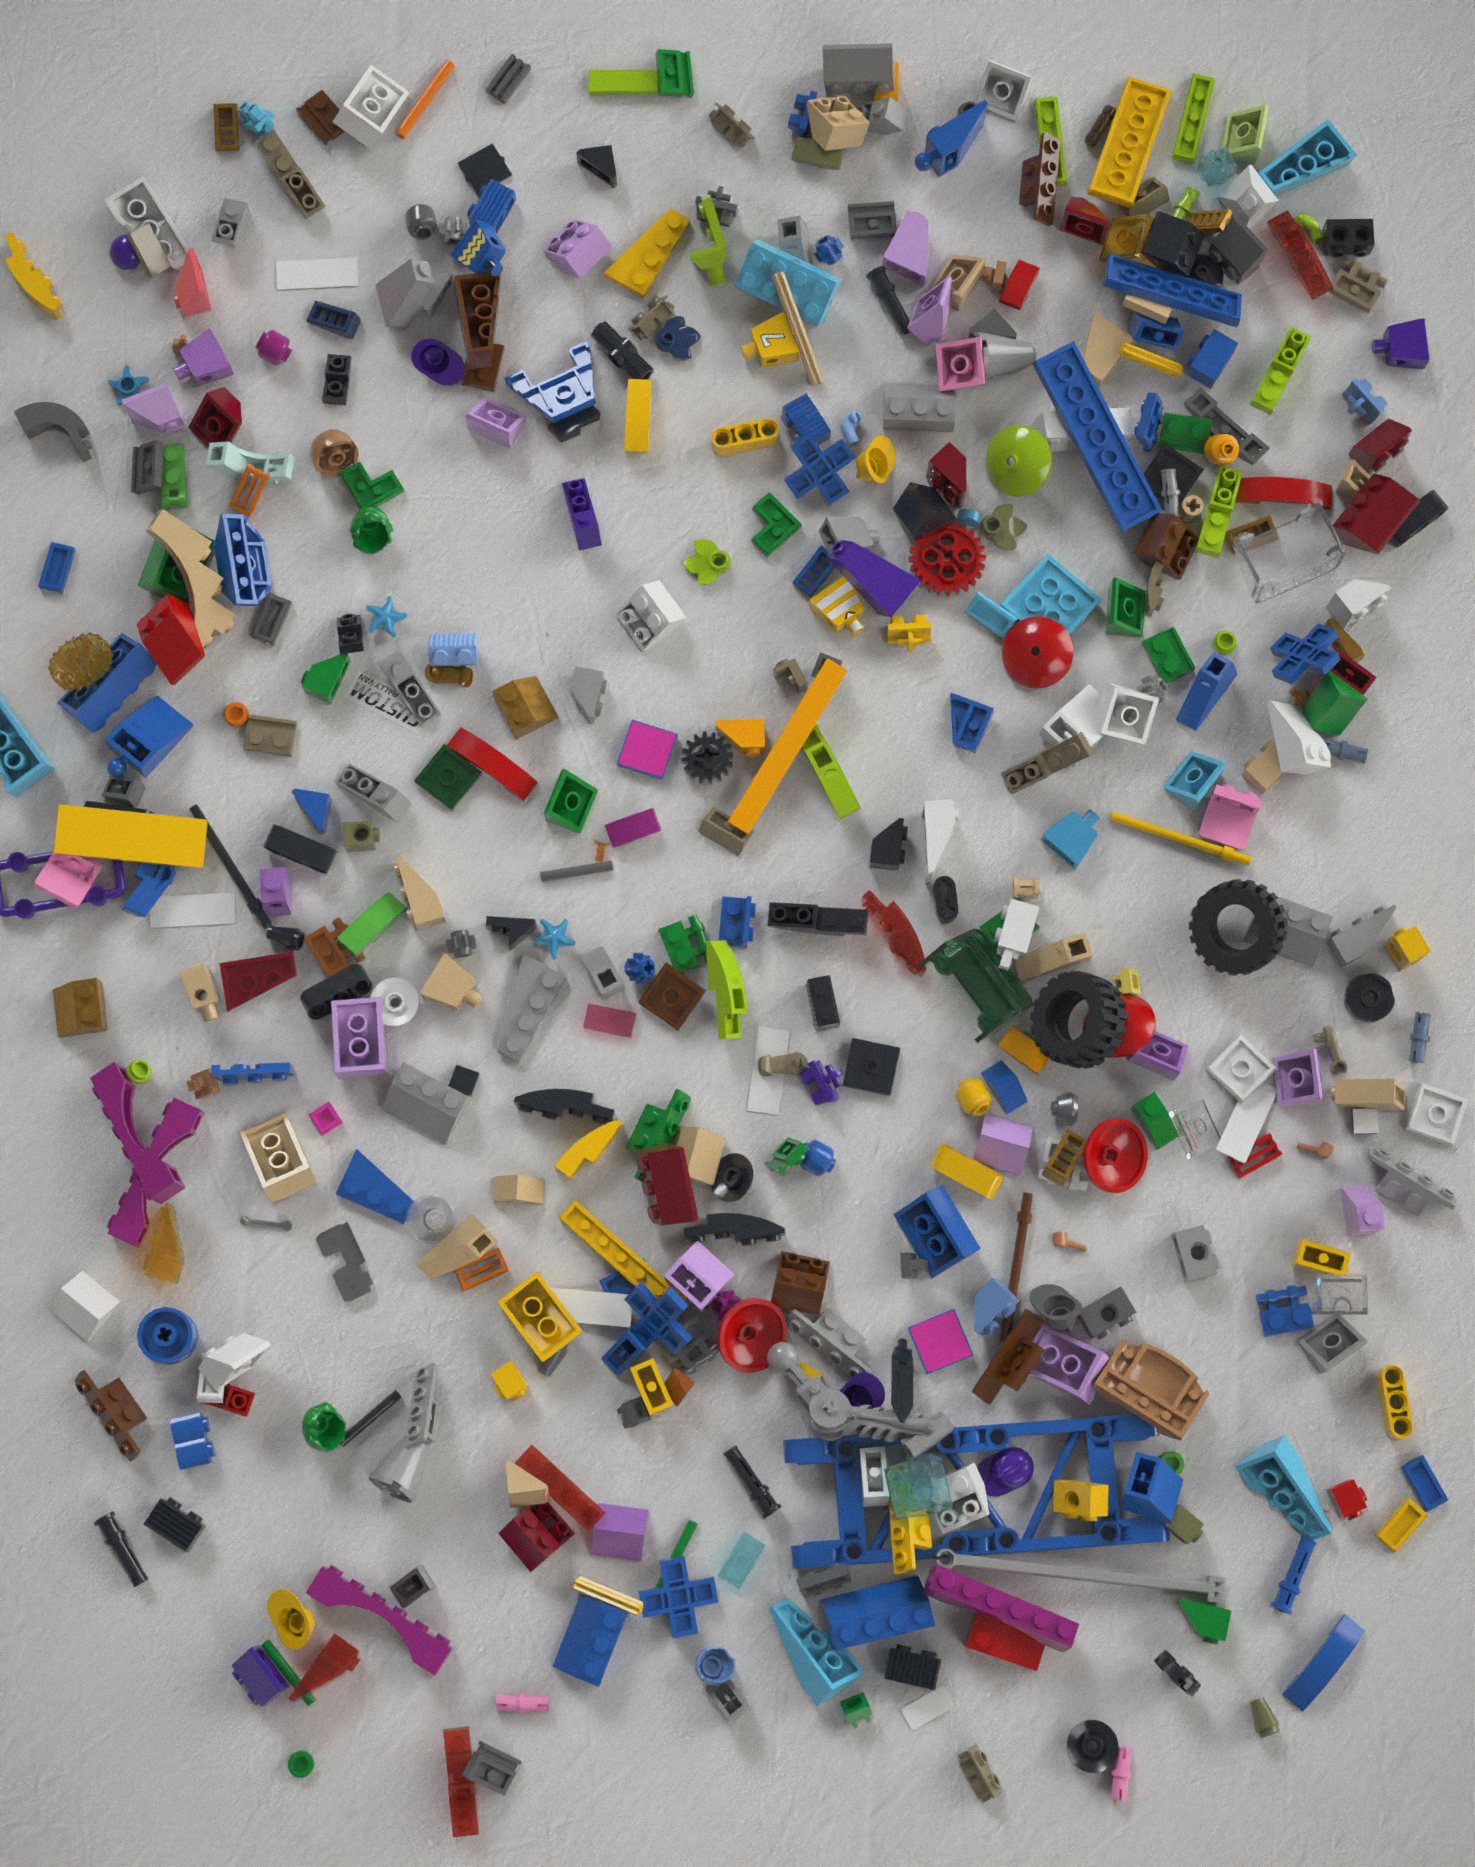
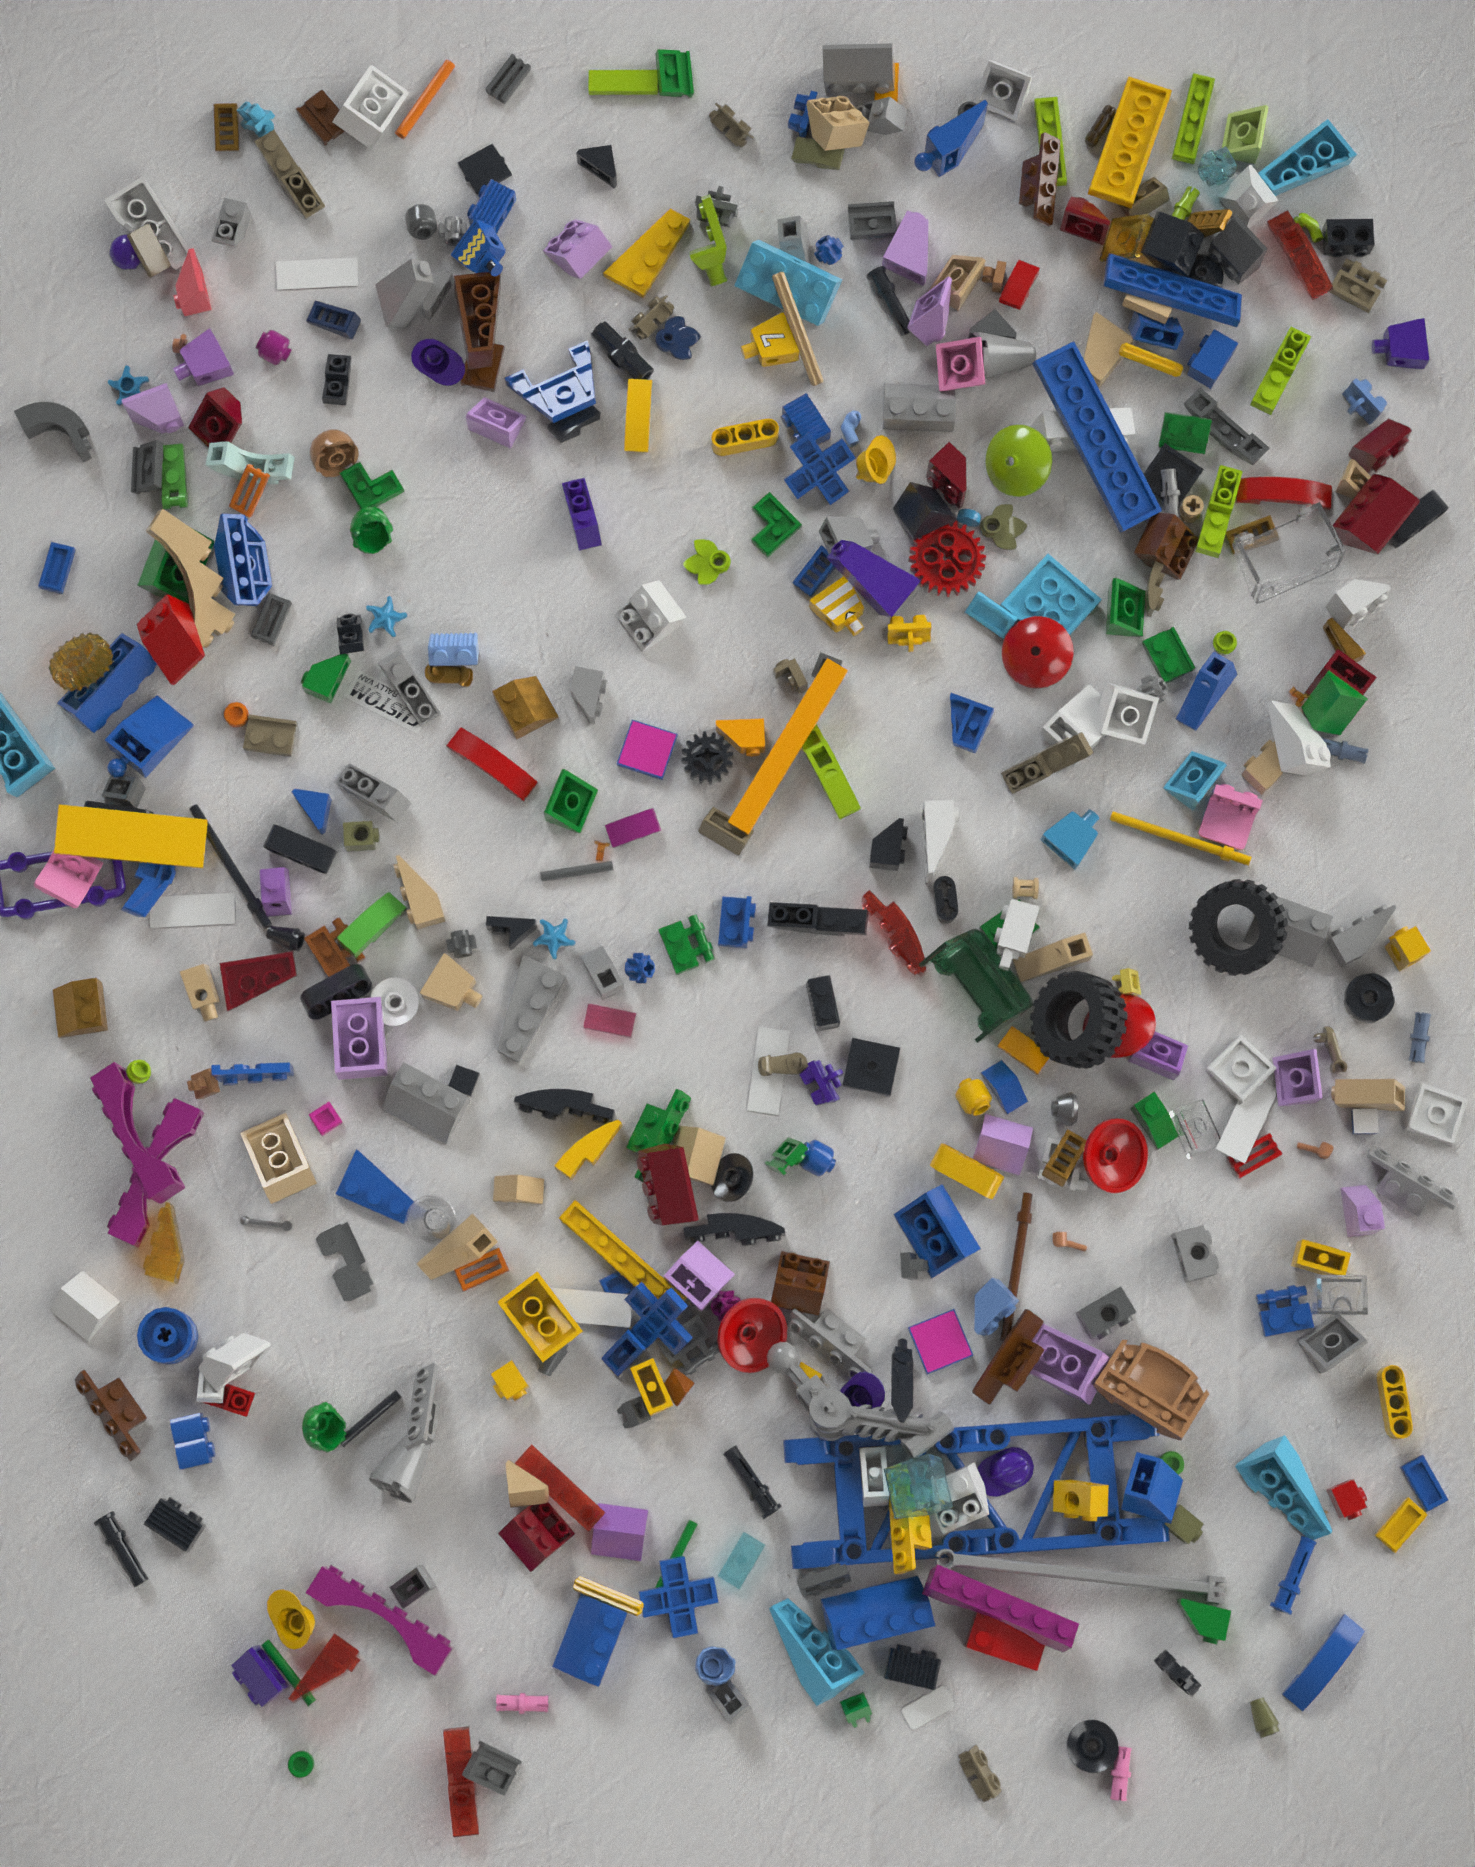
yellow slope [5,232,63,319] -> none
dark green tile [414,744,482,811] -> none
reddish brown tile [638,962,707,1031] -> none
lime slope [706,940,748,1039] -> none
dark grey piece [1029,1284,1082,1332] -> none
blue plate [1134,392,1164,452] -> none
light orange head [1204,434,1239,465] -> none
blue plate [1270,623,1340,685] -> none

